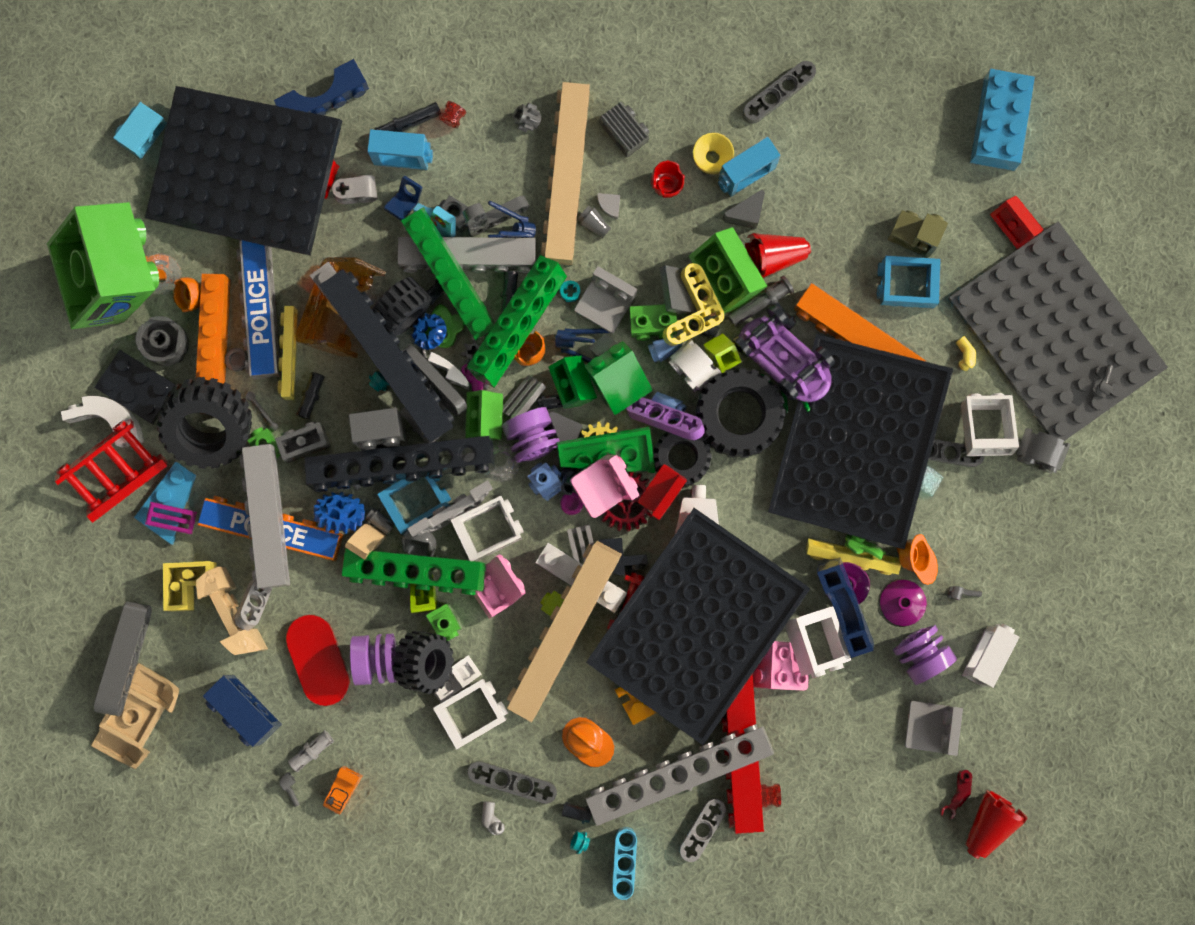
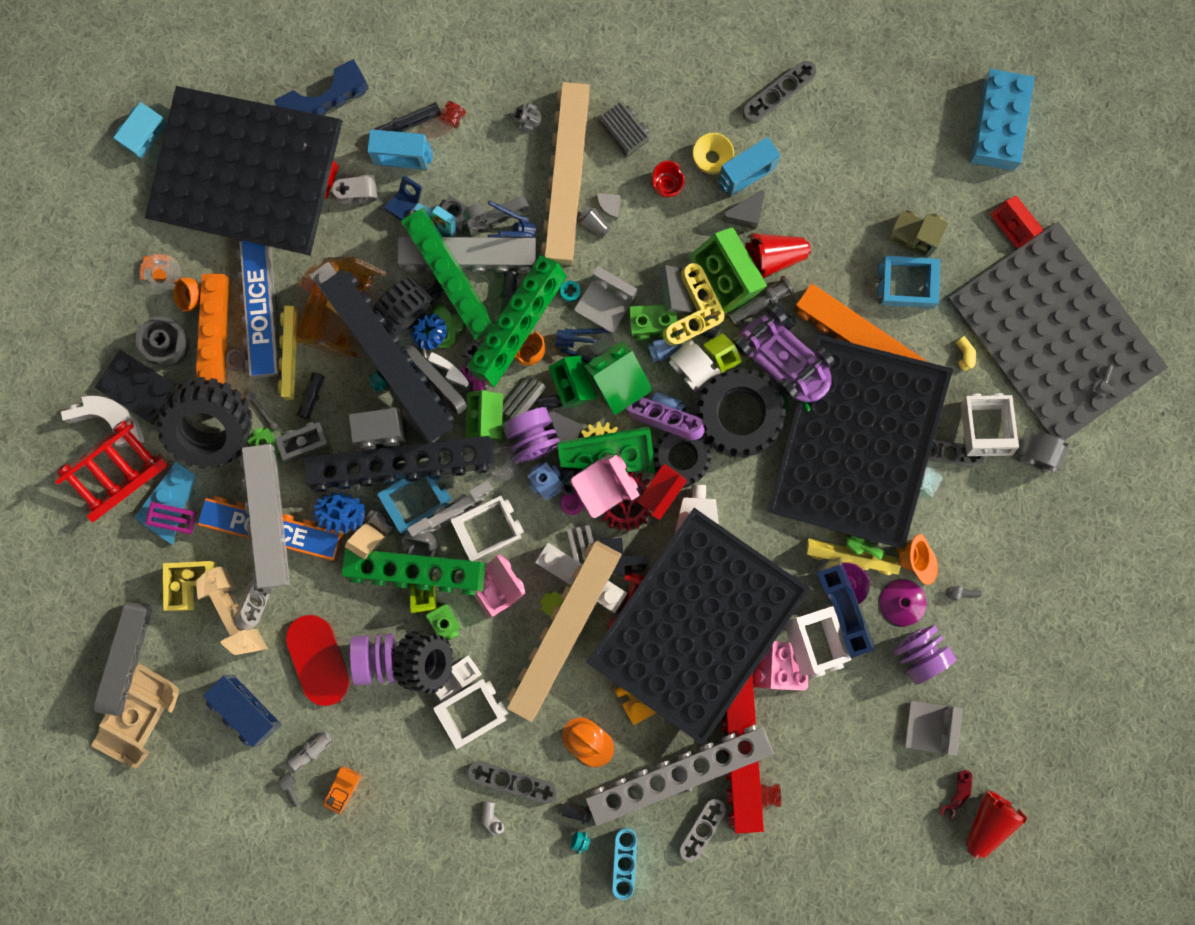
bright green brick [47,202,159,329] -> none
white window [962,624,1019,688] -> none

